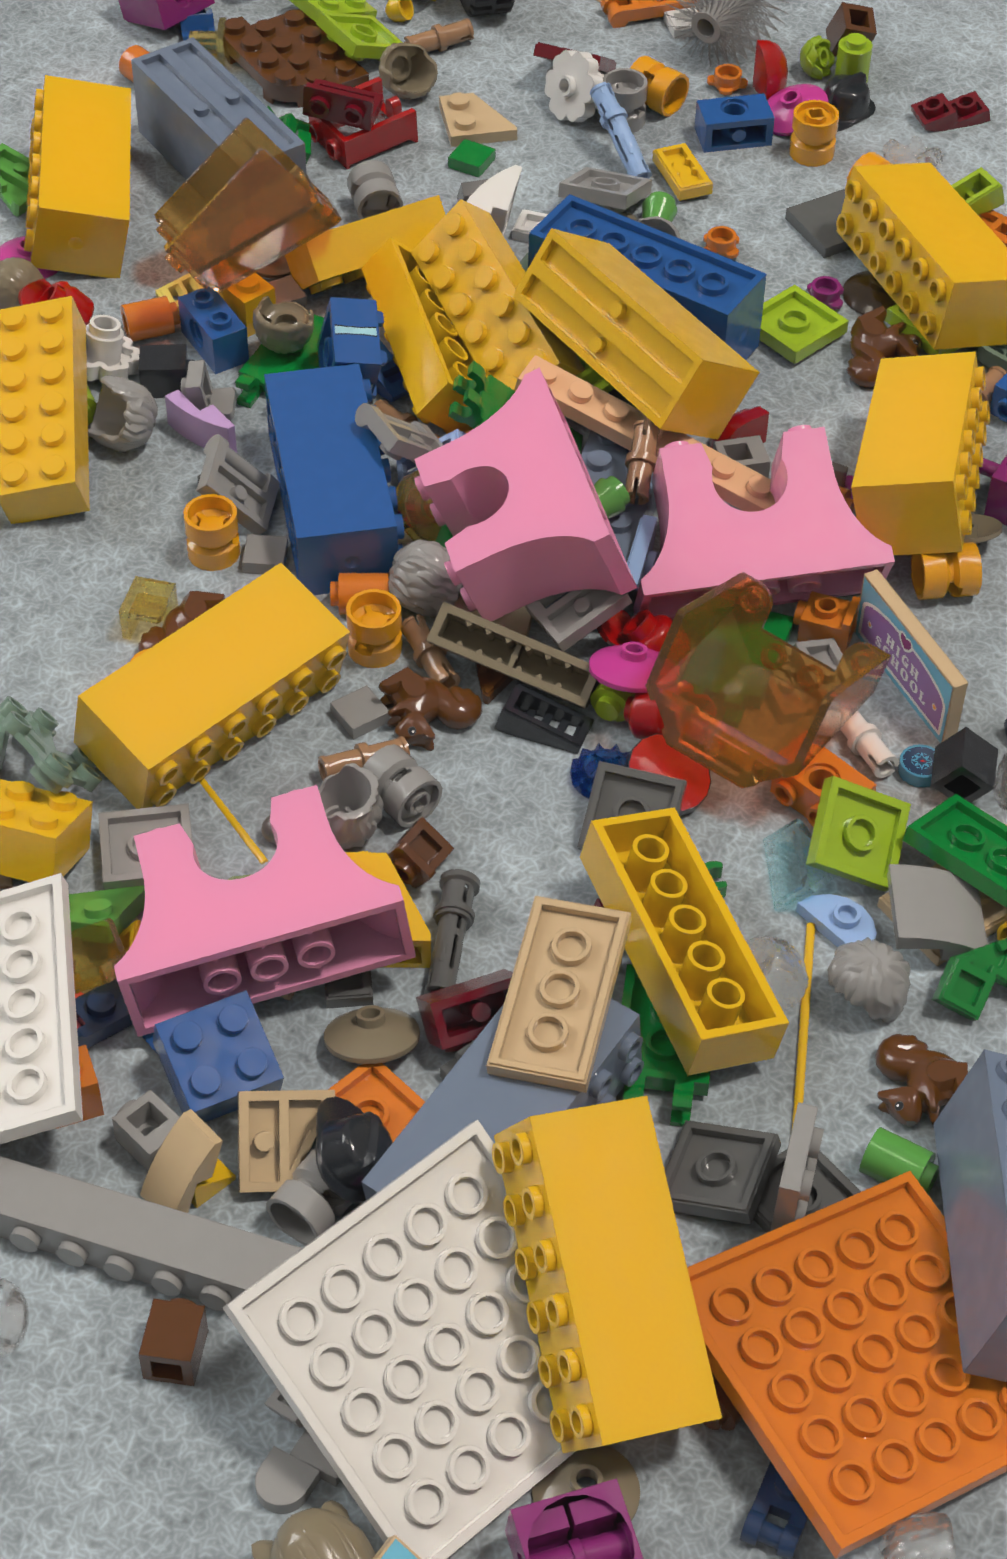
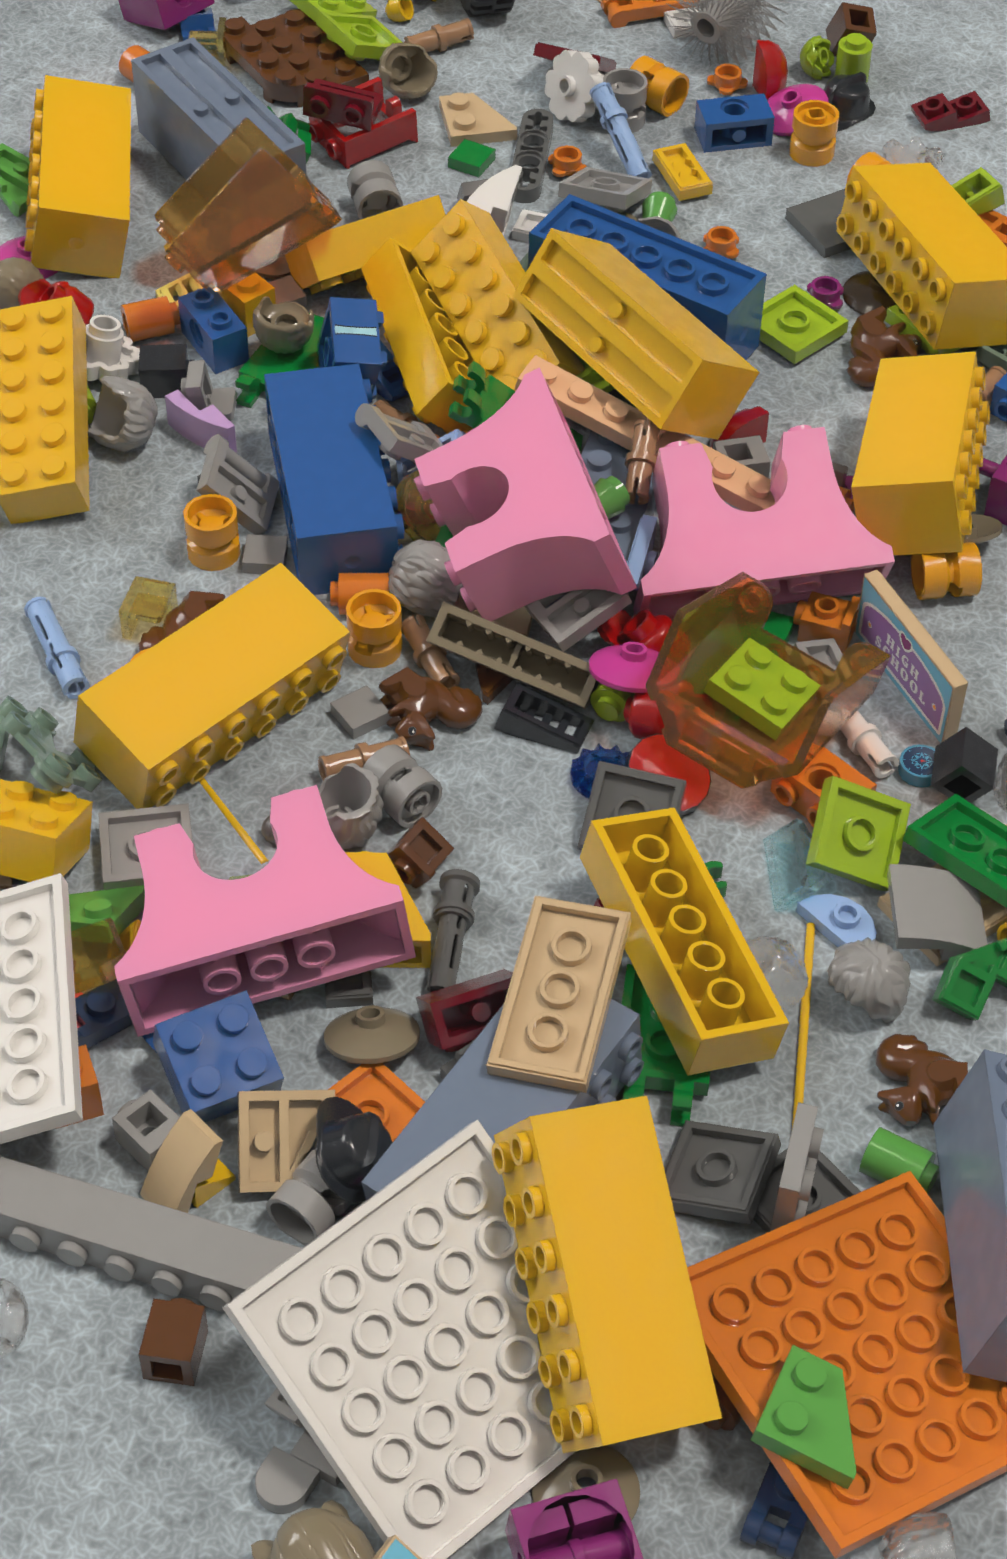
none -> light blue pin [24,597,90,699]
none -> dark grey beam [512,109,554,203]
none -> orange plate [548,145,587,177]
none -> lime plate [703,637,821,741]
none -> bright green wing [750,1345,857,1489]

